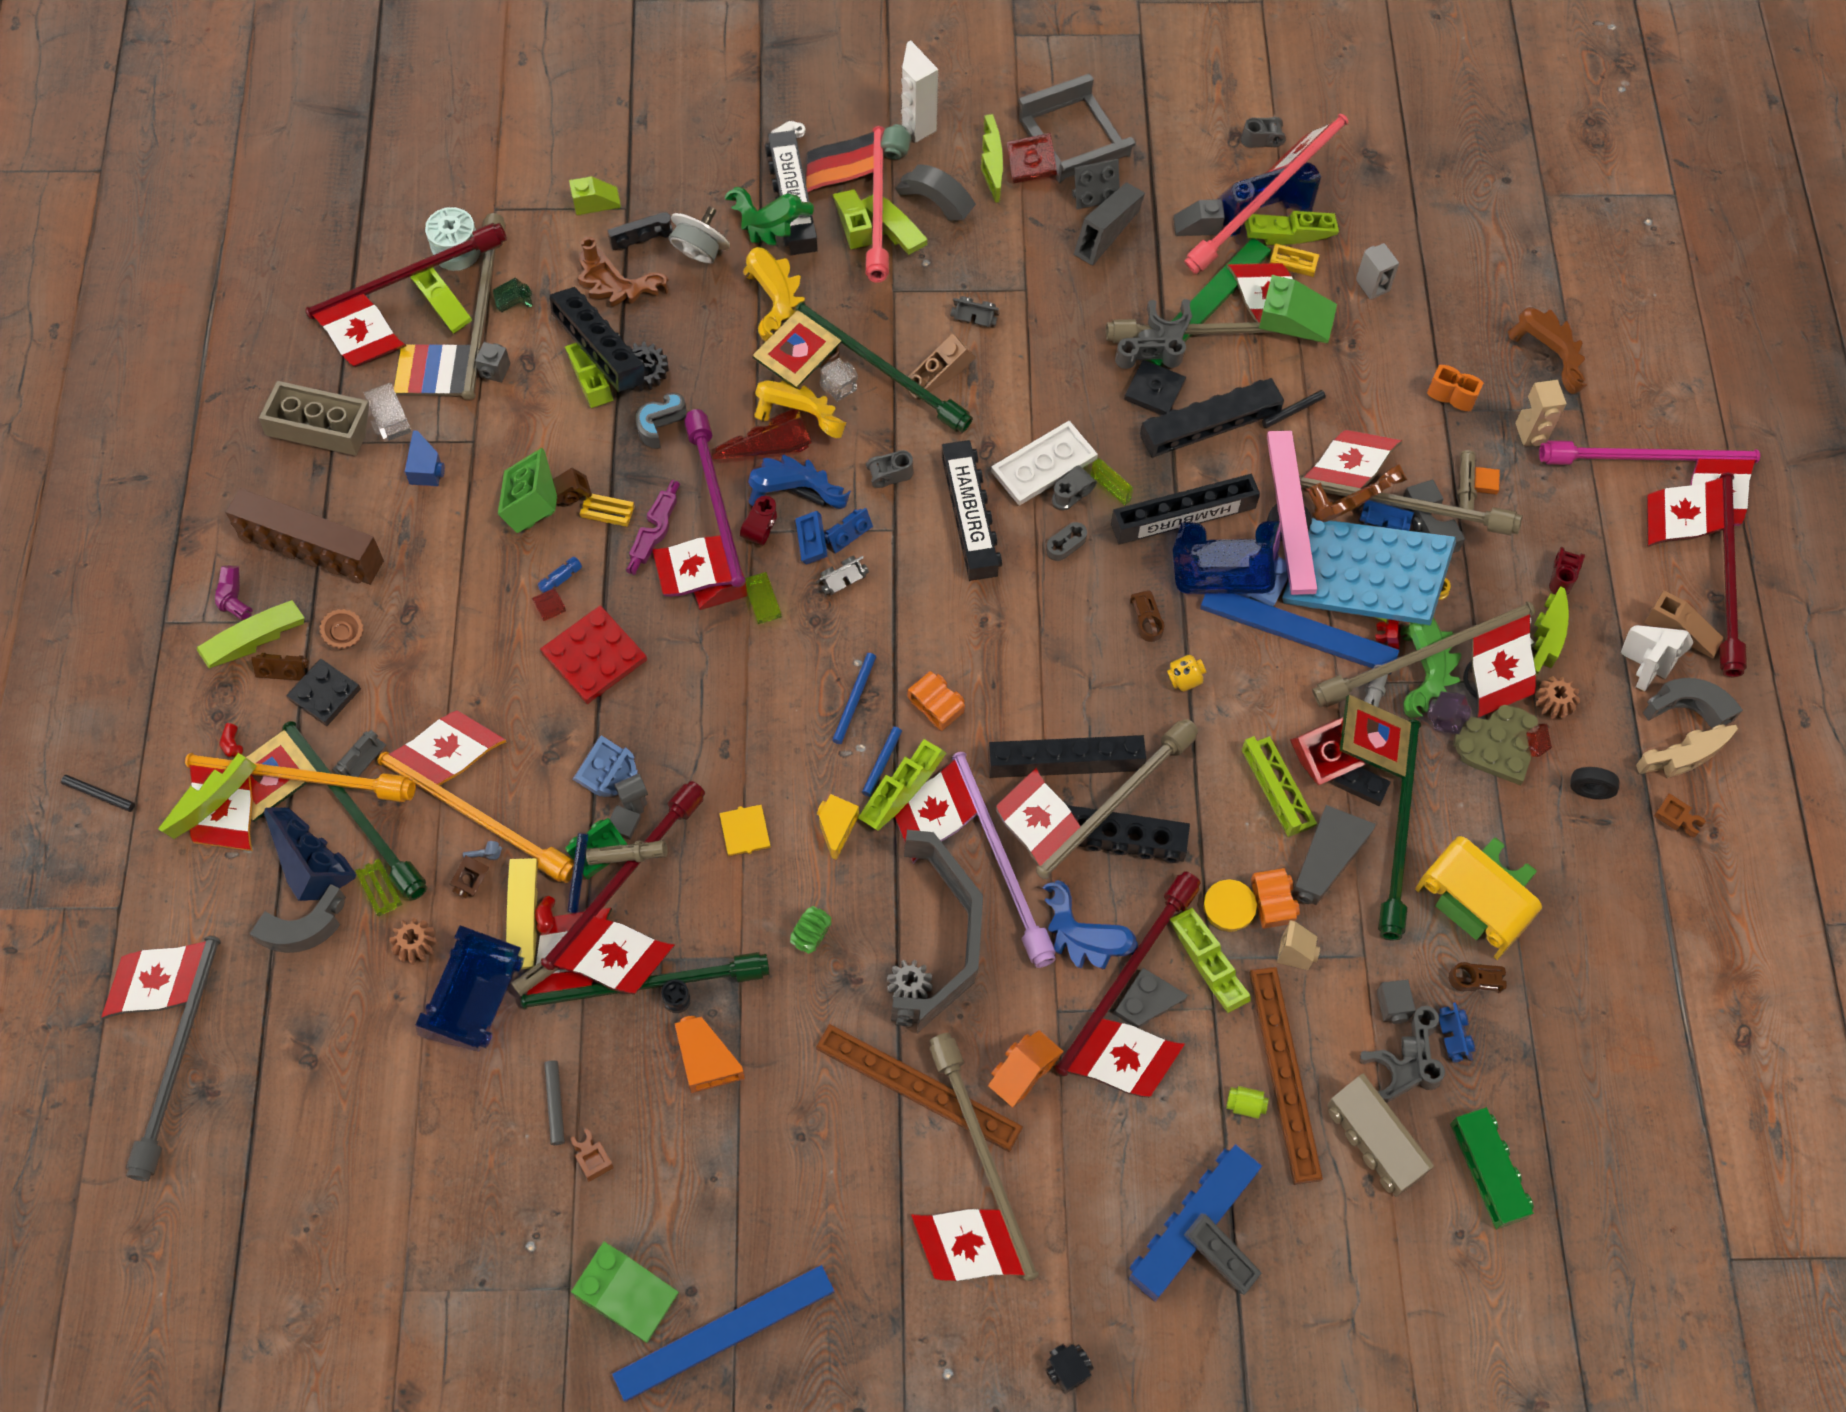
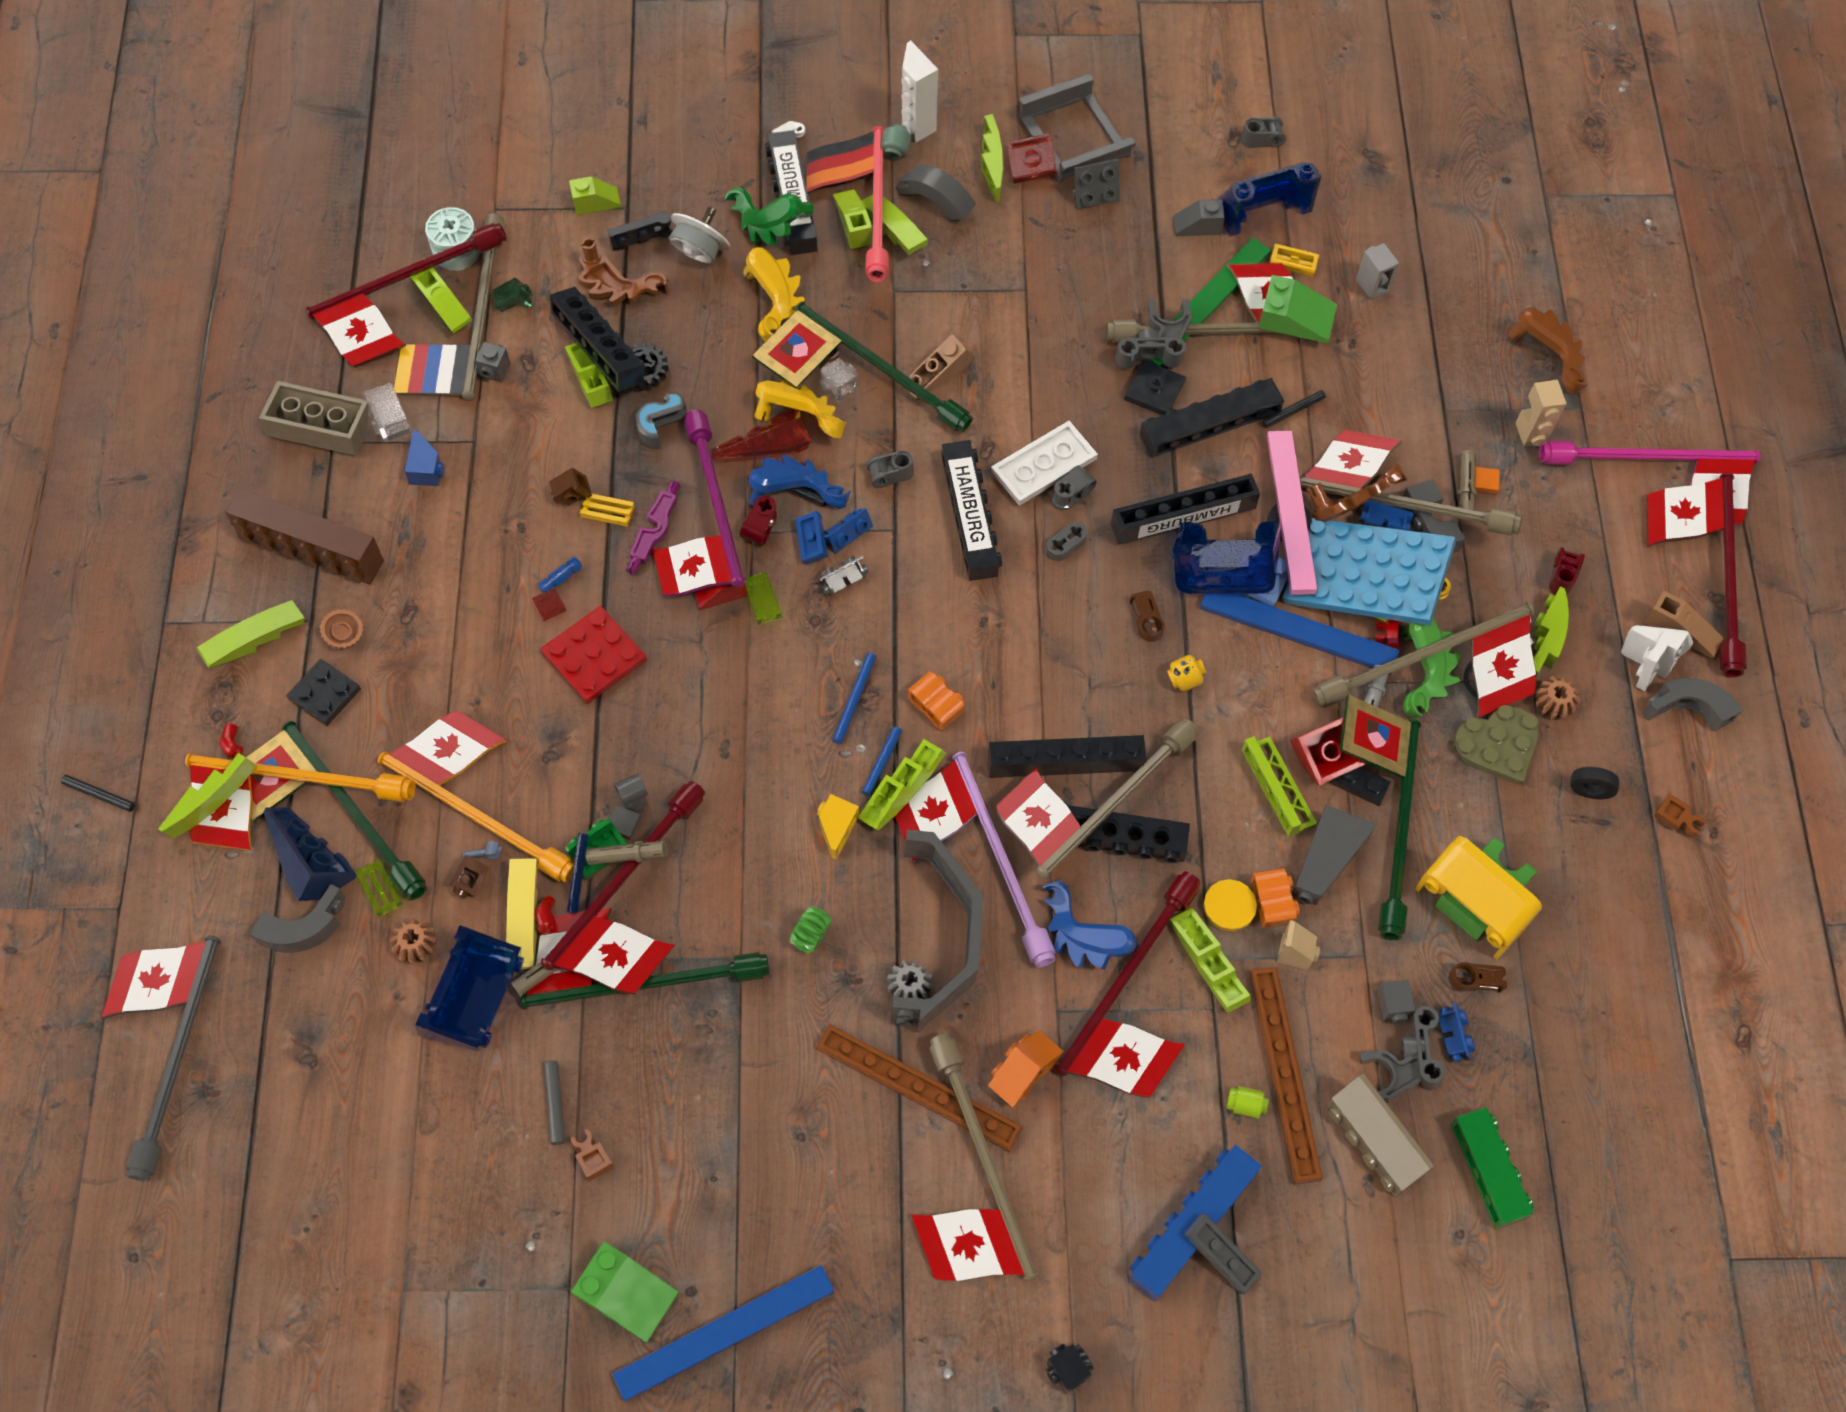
magenta arm [215,565,253,621] -> none
reddish brown hinge [251,652,309,681] -> none
dark grey hinge [332,730,386,777] -> none
bright green slope [498,448,557,533] -> none
medium blue slope [573,735,638,797] -> none
black wheel [661,979,691,1013] -> none
orange slope [675,1016,745,1093] -> none
yellow piece [719,804,771,856] -> none
dark grey hinge [950,296,1000,328] -> none
dark grey slope [1074,182,1145,266] -> none
clear neon green tile [1091,458,1133,505] -> none
dark grey wing [1115,968,1188,1028] -> none
coral flag [1184,114,1348,274] -> none
lime slope [1245,211,1339,245] -> none
orange brick [1427,365,1484,411] -> none
clear purple brick [1428,691,1471,734] -> none
clear red tile [1526,724,1552,757] -> none
tan slope [1636,724,1738,778] -> none

